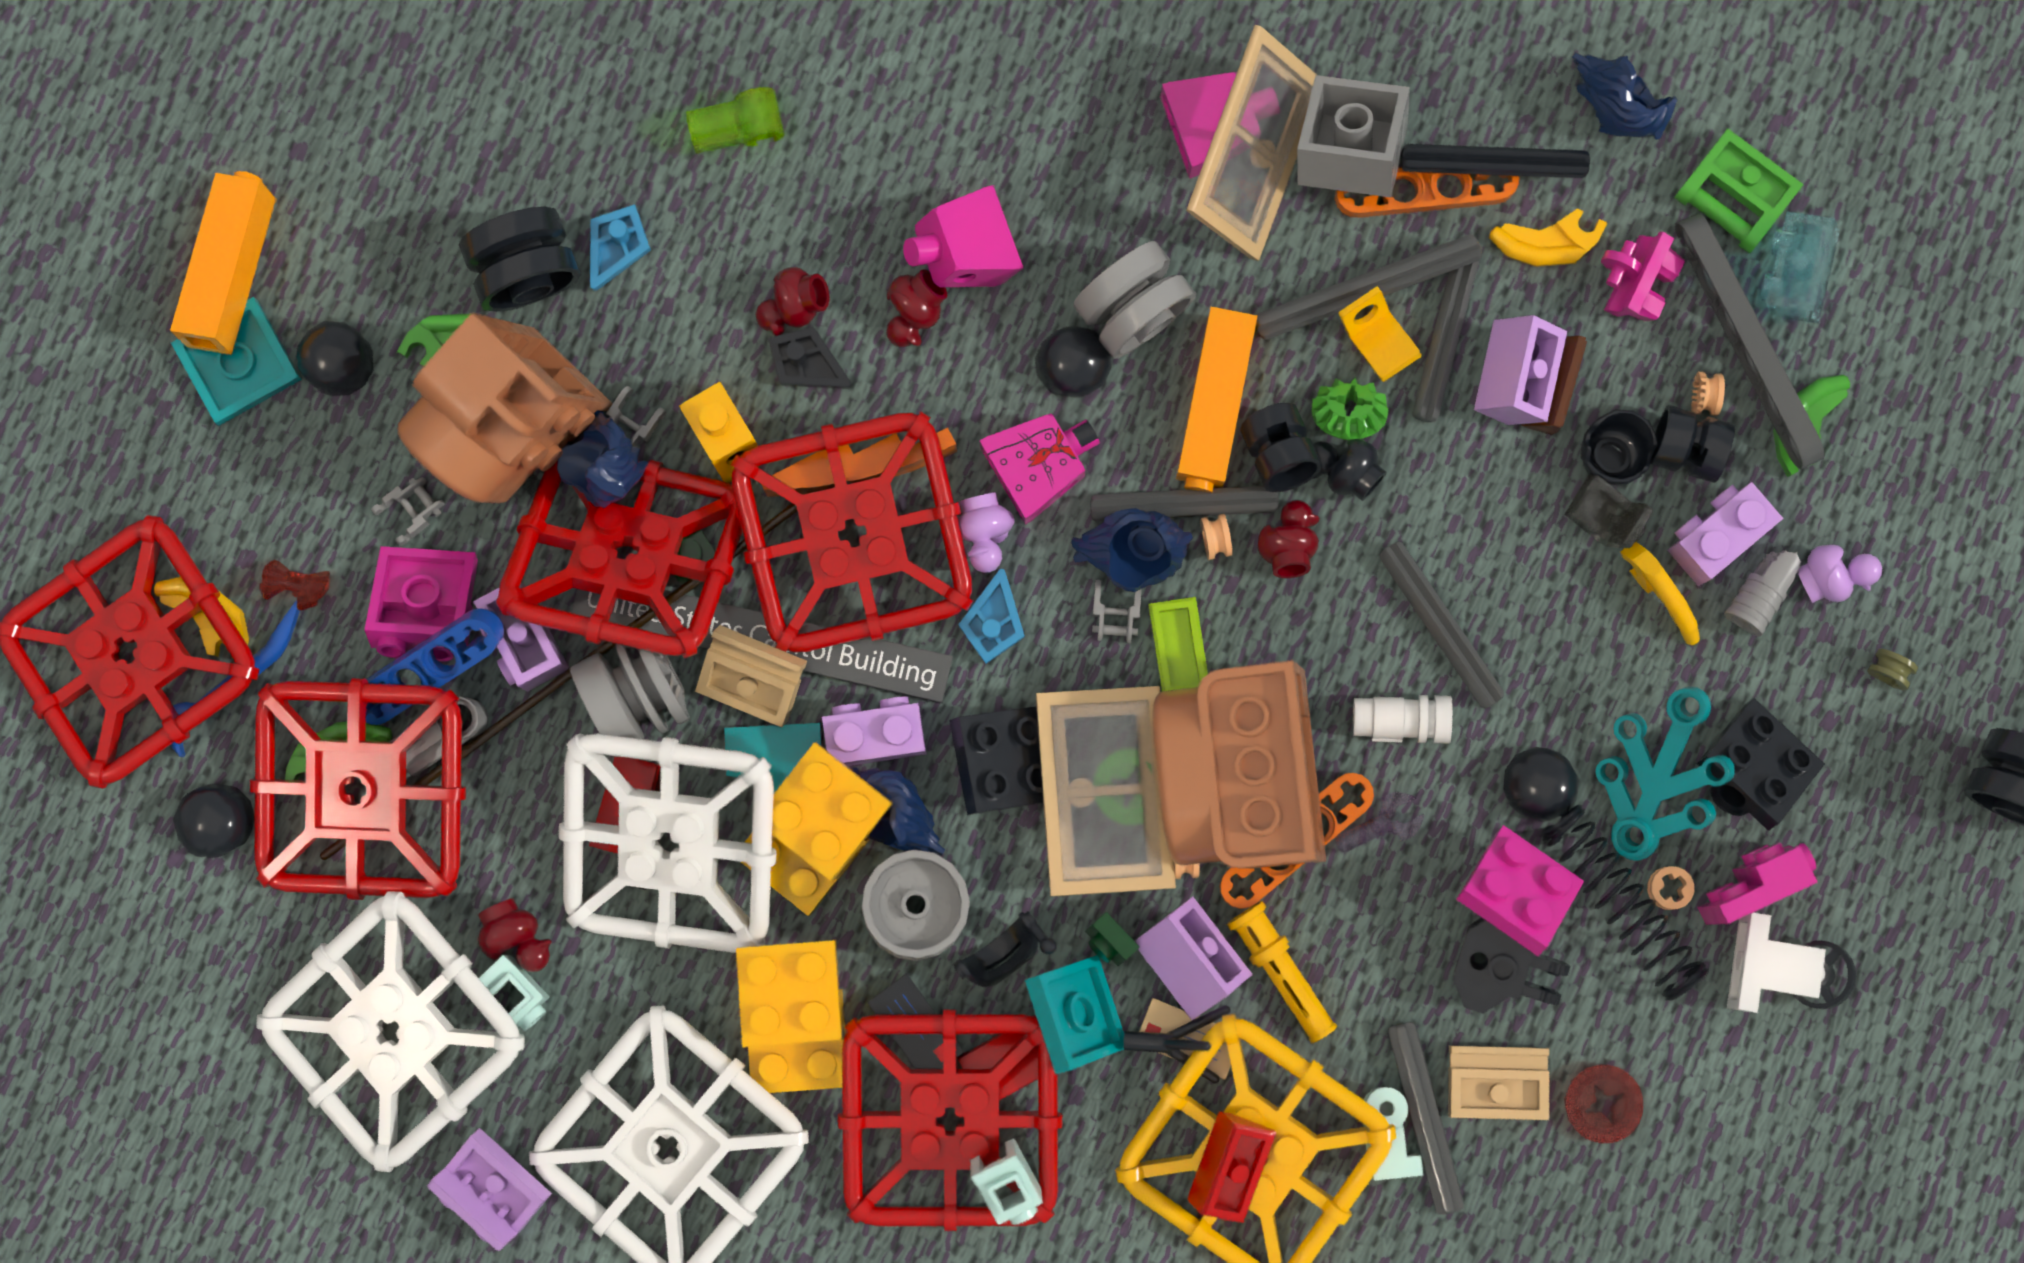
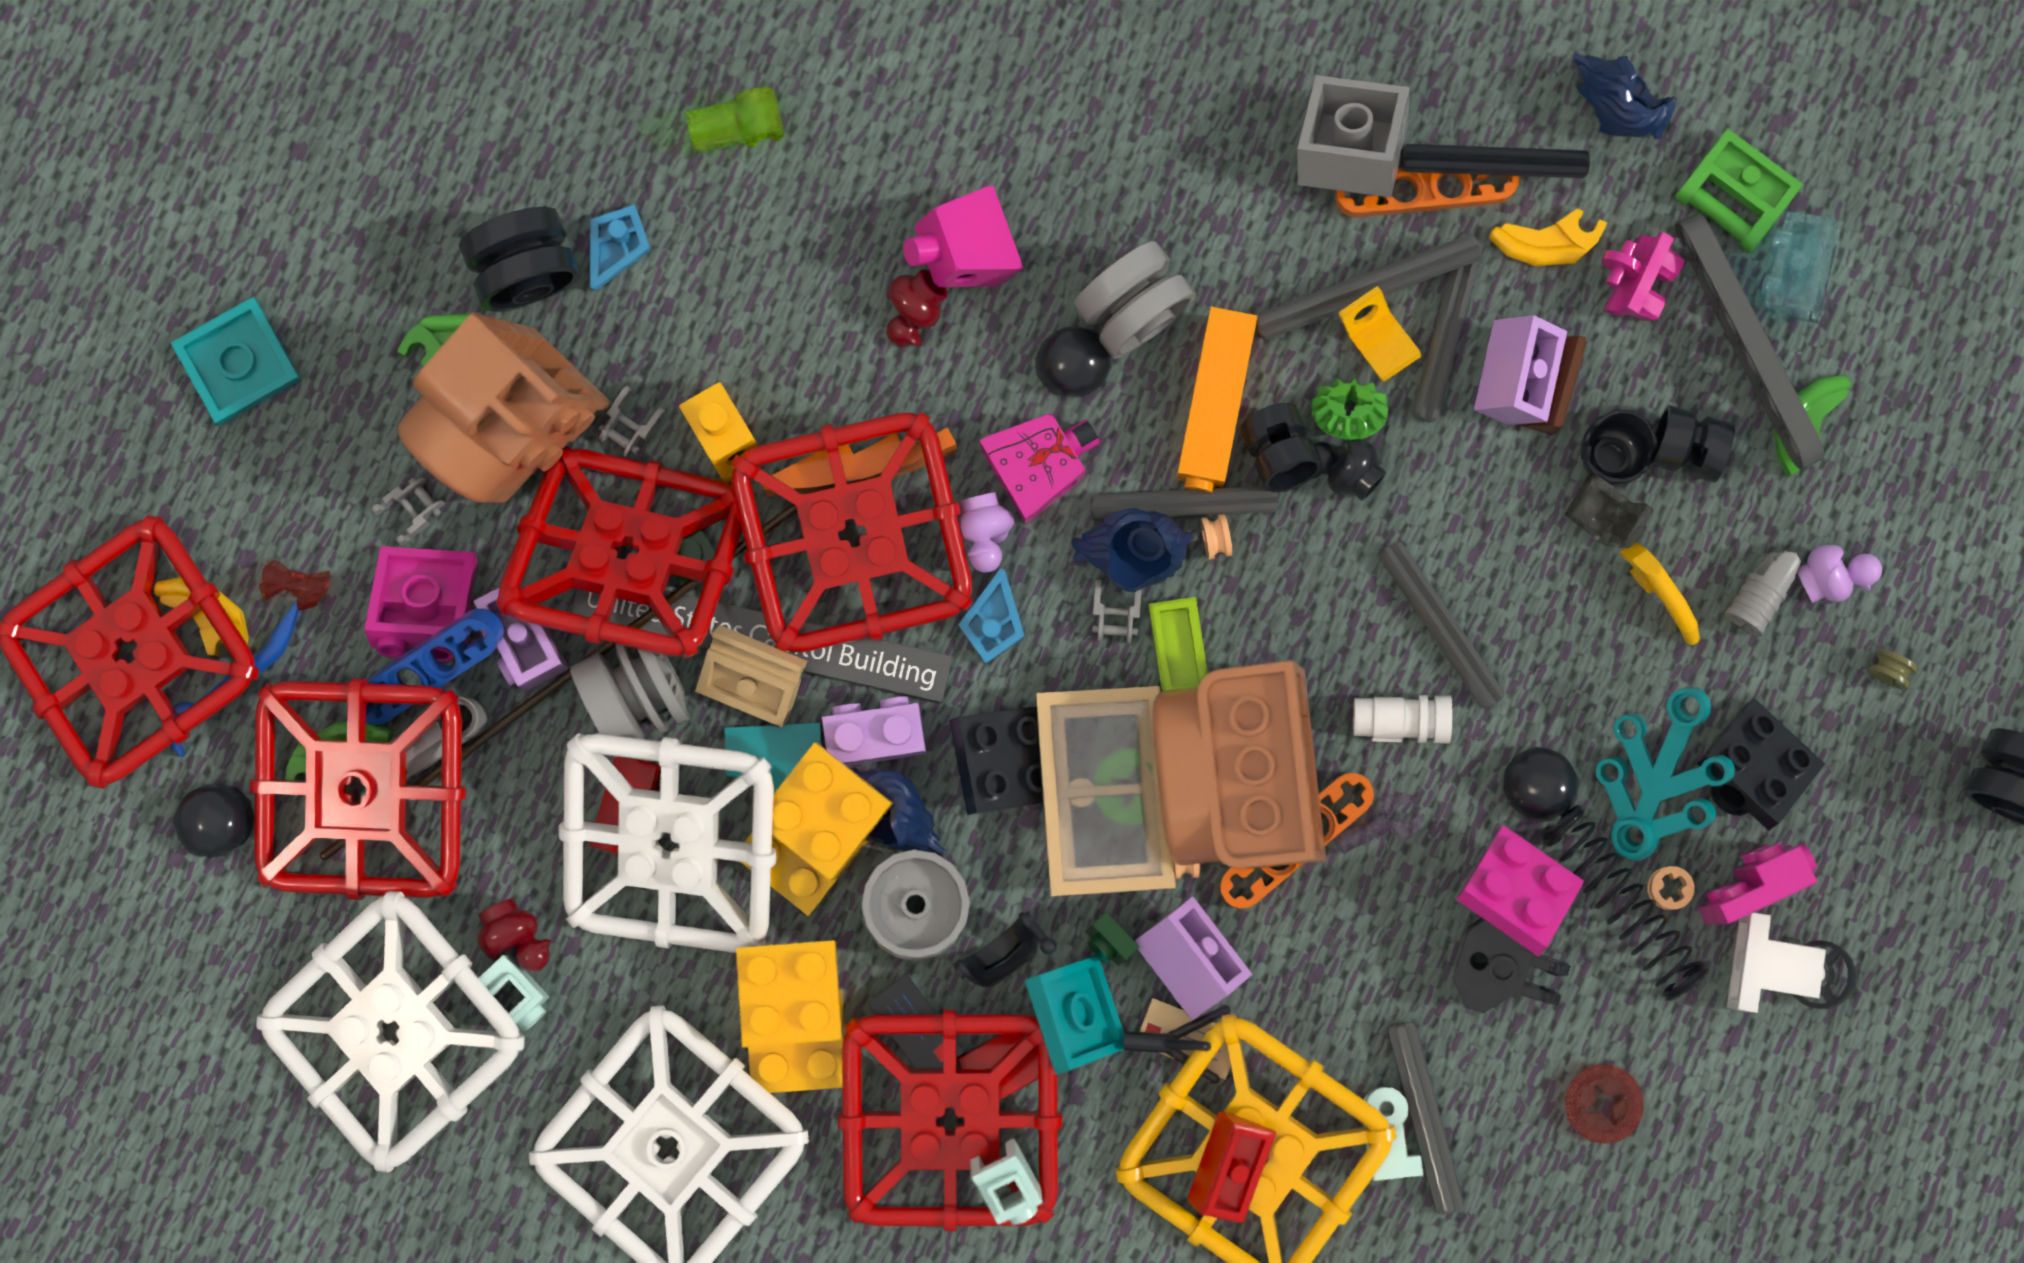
light orange brick [170,171,276,355] -> none
black hair [296,321,374,396] -> none
lavender bracket [428,1128,552,1251] -> none
dark blue hair [557,410,648,508] -> none
dark red animal [756,267,830,336] -> none
black piece [768,326,852,389] -> none
dark pink torso [1160,72,1278,179] -> none
clear door [1186,25,1317,261] -> none
yellow pin [1226,901,1338,1044] -> none
dark red animal [1258,500,1320,578] -> none
tan plate [1448,1045,1549,1120] -> none
lavender brick [1667,482,1784,586] -> none
light nougat bush [1691,372,1725,416] -> none

